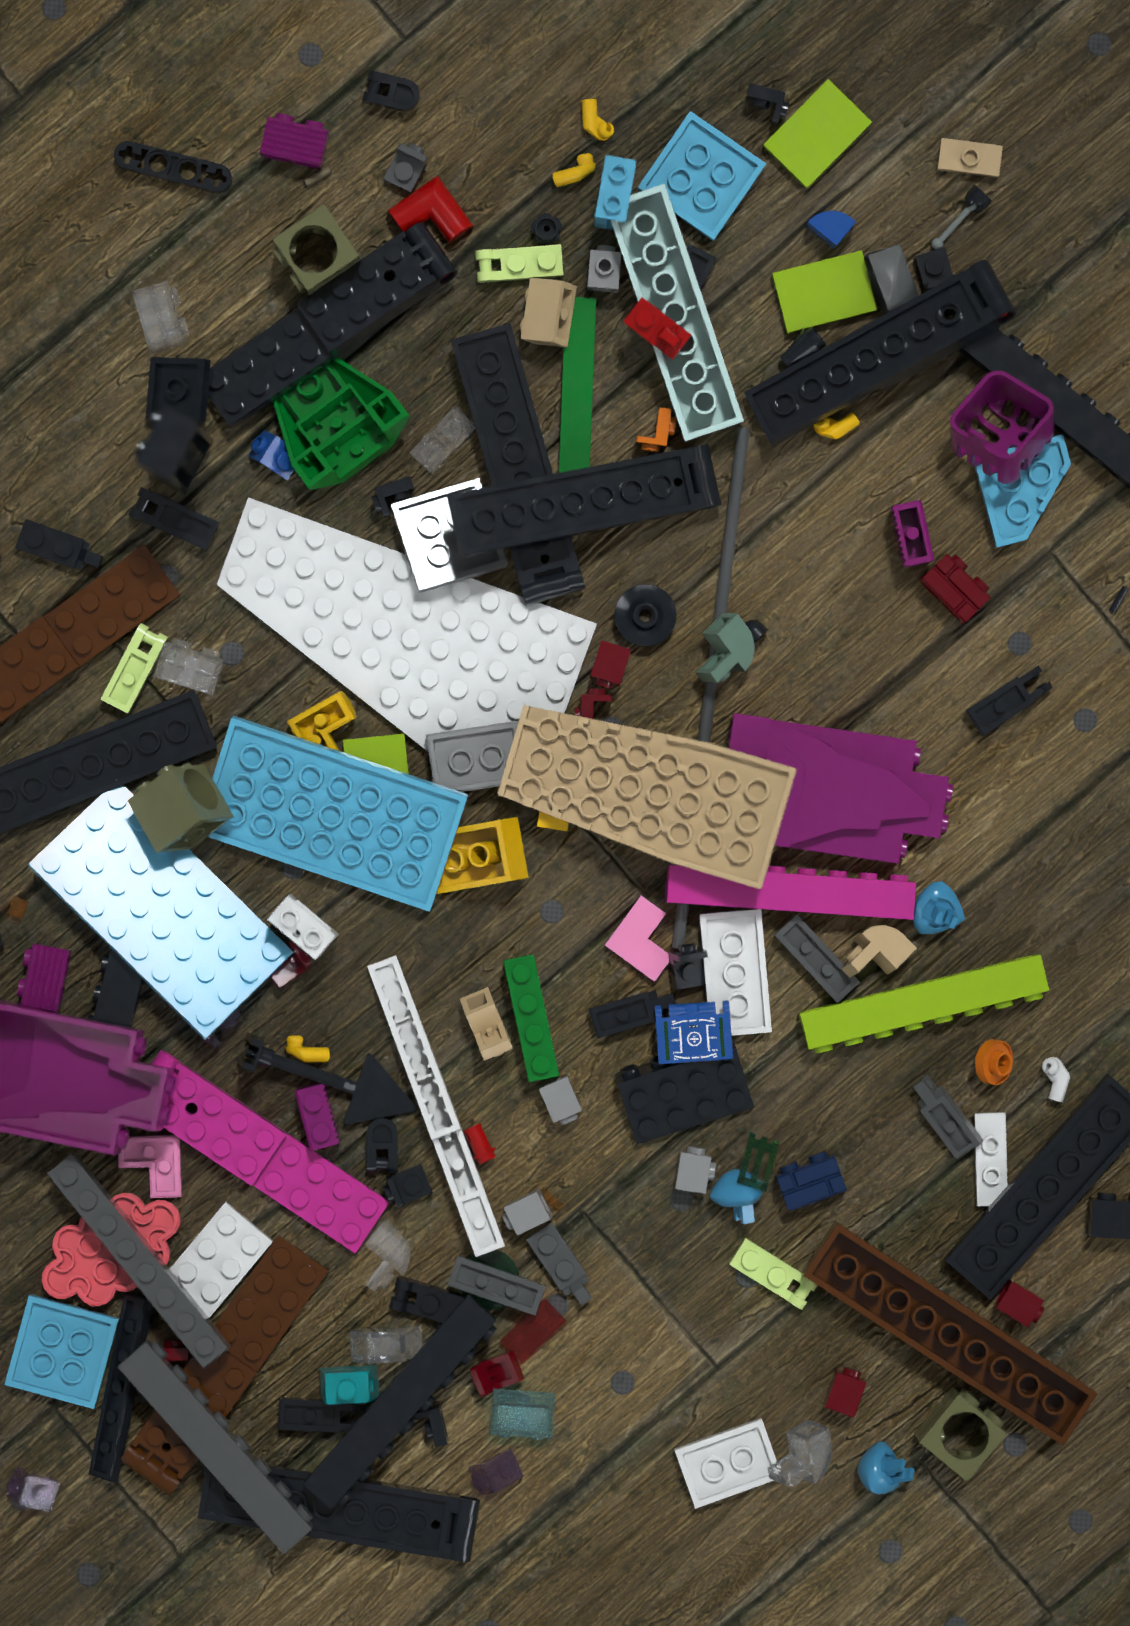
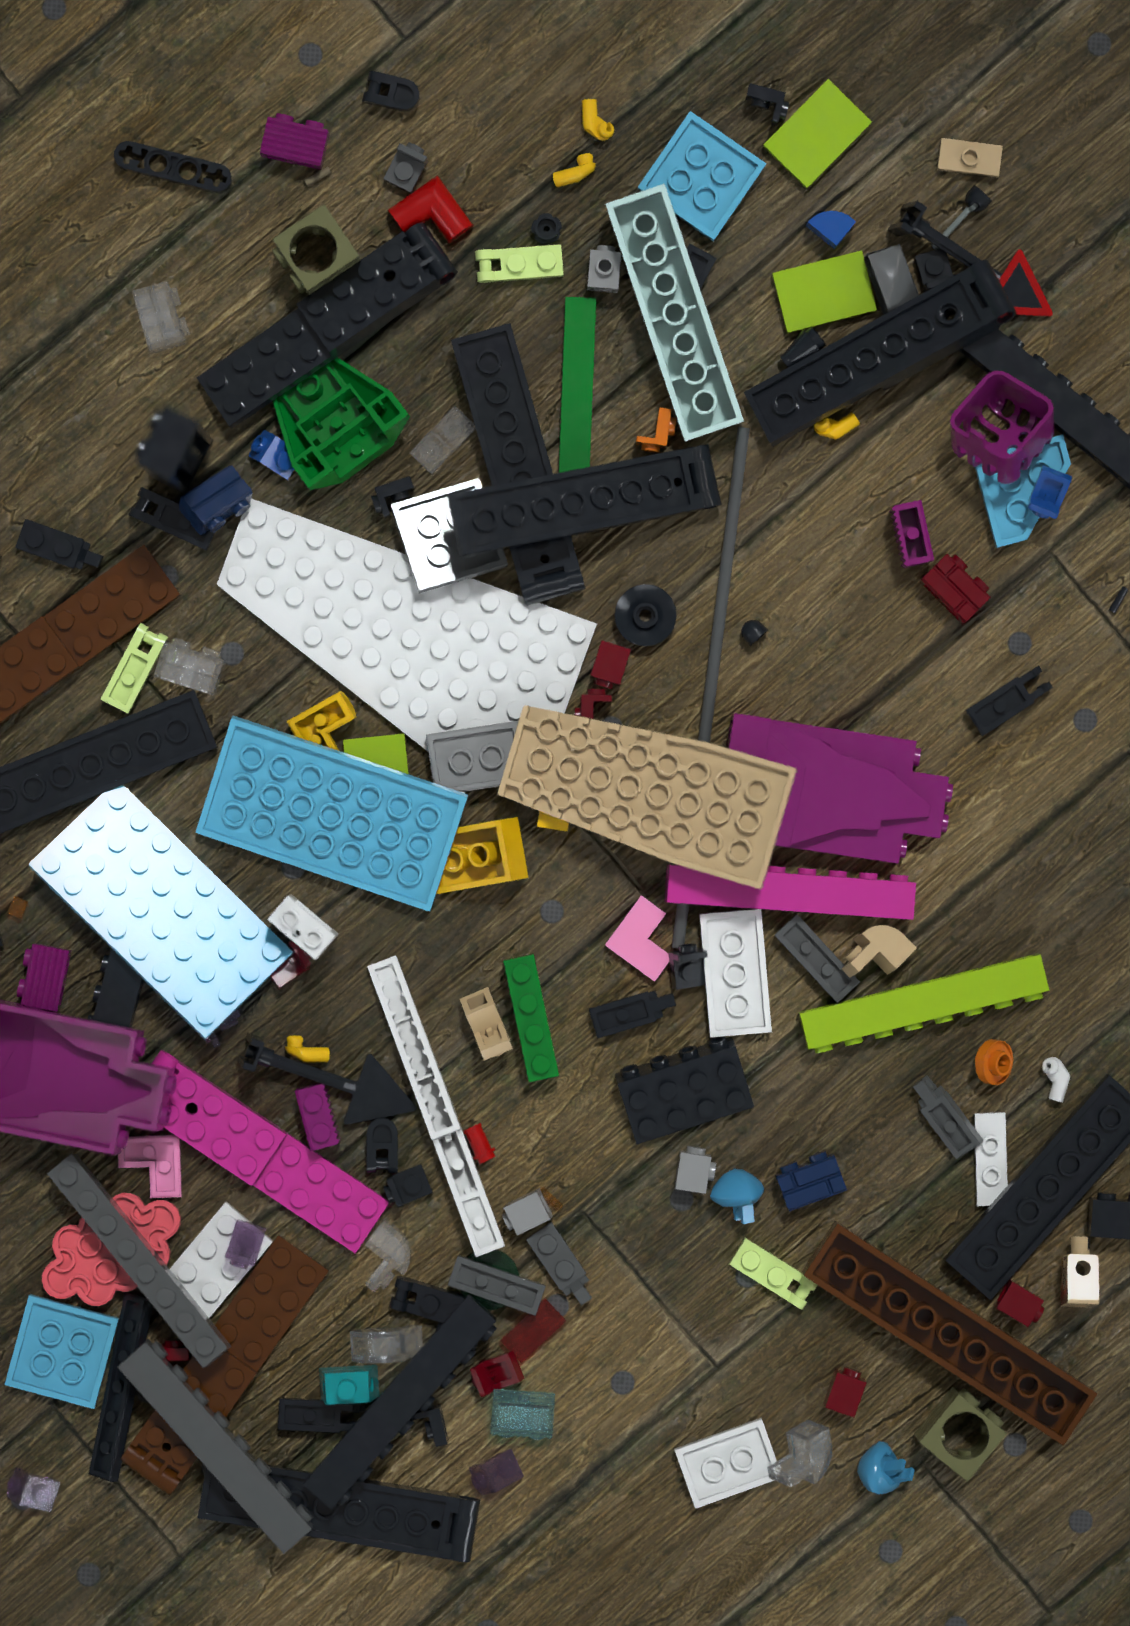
olive brick [127,763,234,853] -> none
black plate [145,357,211,422] -> none
tan brick [520,278,577,347] -> none
light grey brick [539,1075,582,1125] -> none
medium azure panel [594,155,636,230] -> none
red hinge [623,297,691,360] -> none
blue piece [655,1000,733,1064] -> none
sand green brick [695,613,755,683] -> none
clear green tile [737,1132,779,1192] -> none
dark azure piece [913,881,965,934] -> none
none -> dark blue brick [179,465,253,535]
none -> clear purple bracket [225,1219,267,1269]
none -> black piece [887,201,1053,316]
none -> blue bracket [1028,465,1072,519]
none -> torso [1060,1237,1099,1308]

